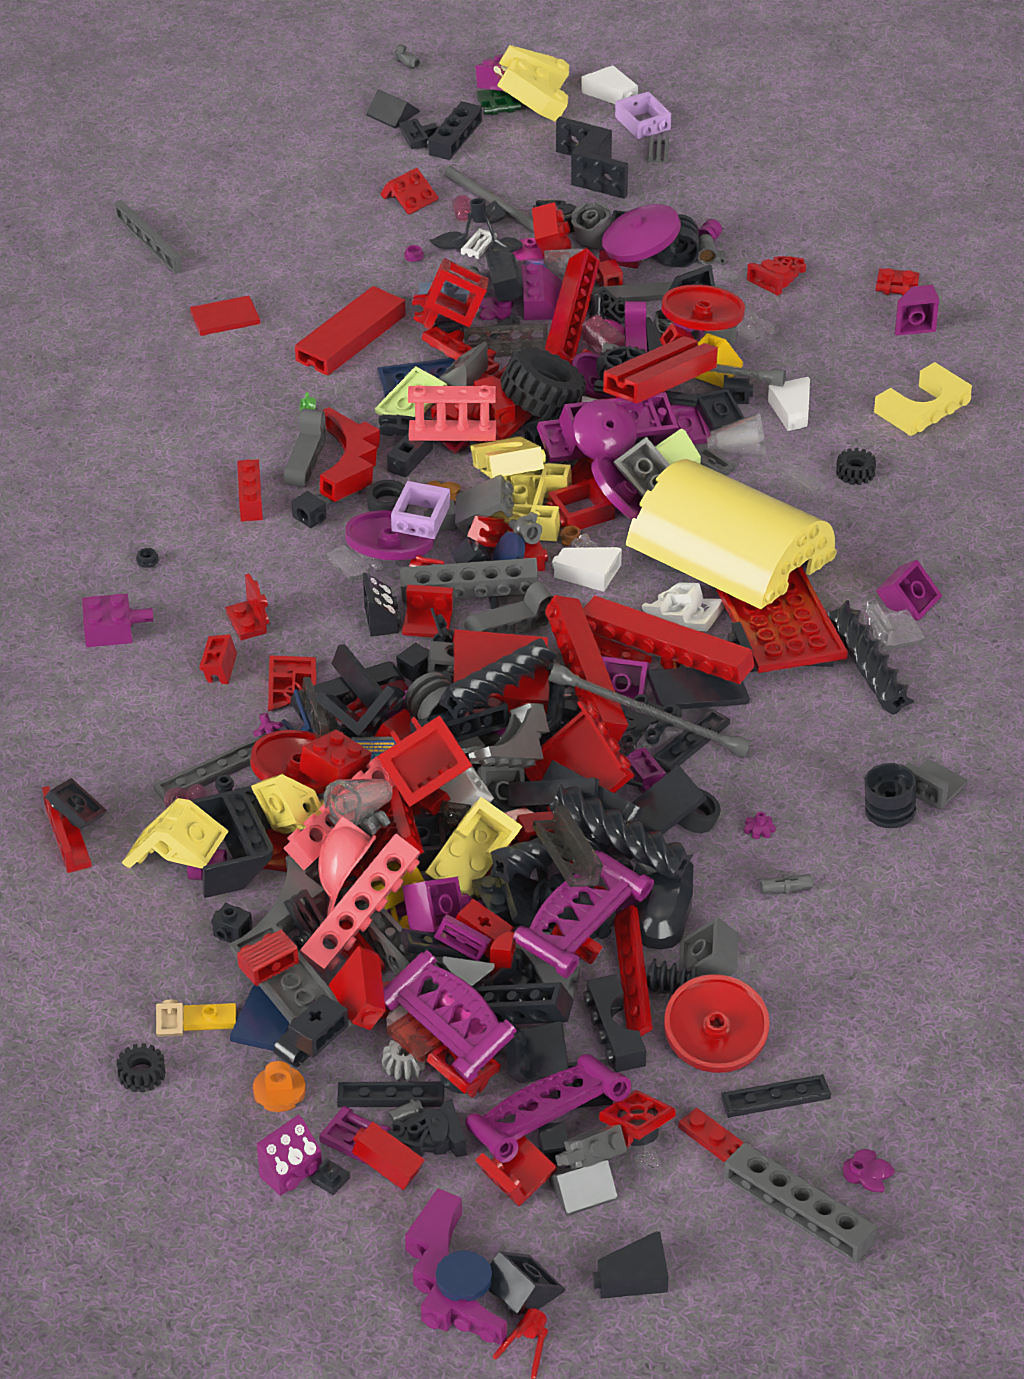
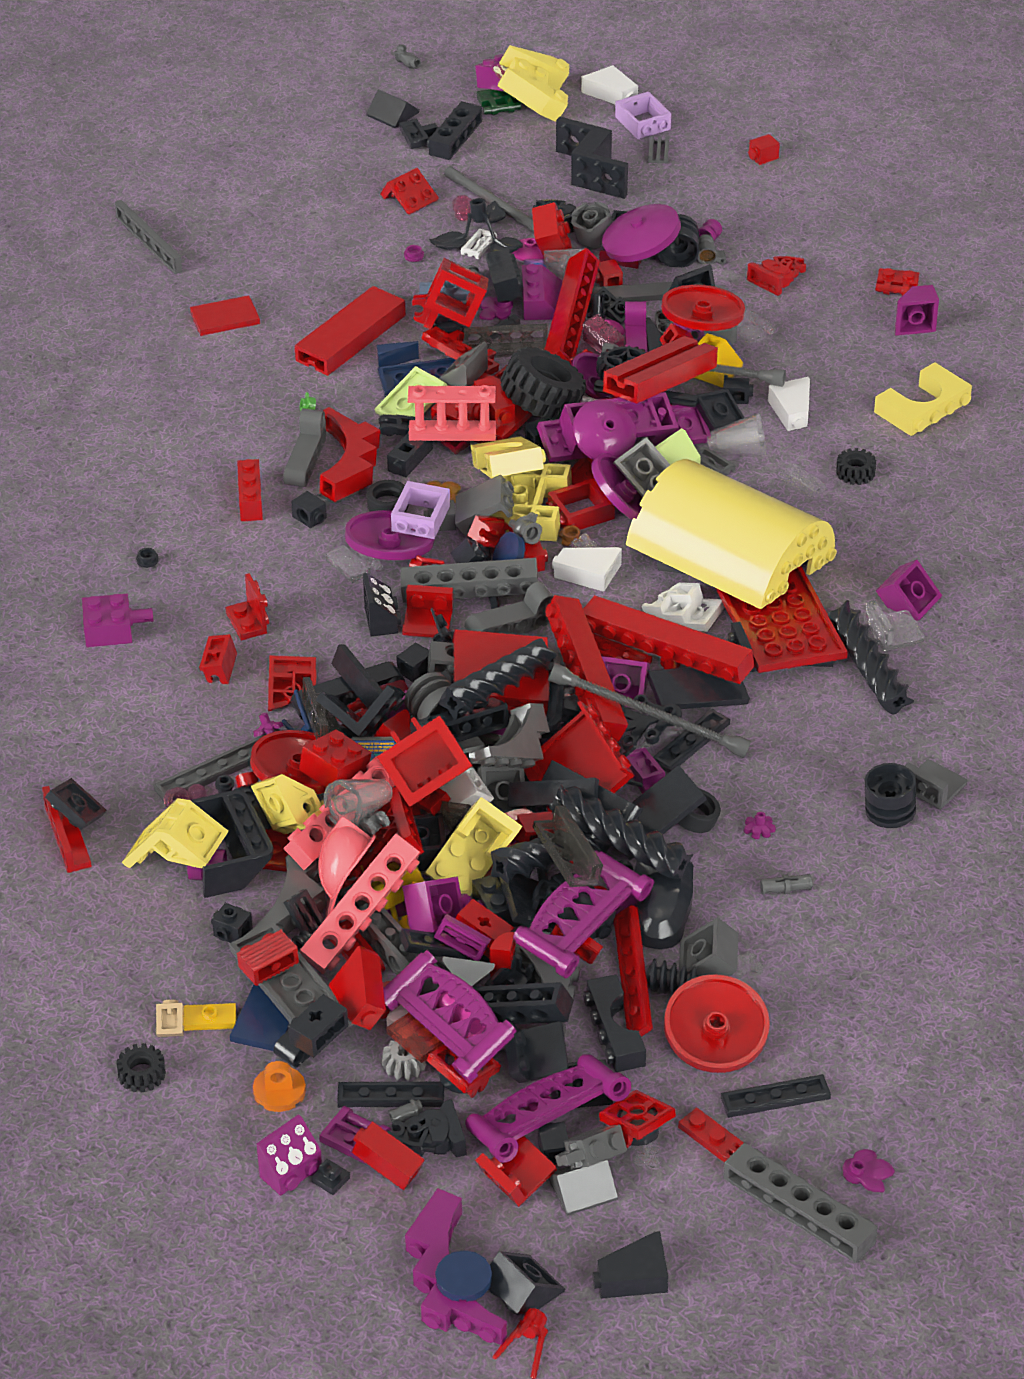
none -> red beam [234,772,259,789]
none -> dark blue slope [377,341,419,367]
none -> red brick [748,134,780,165]

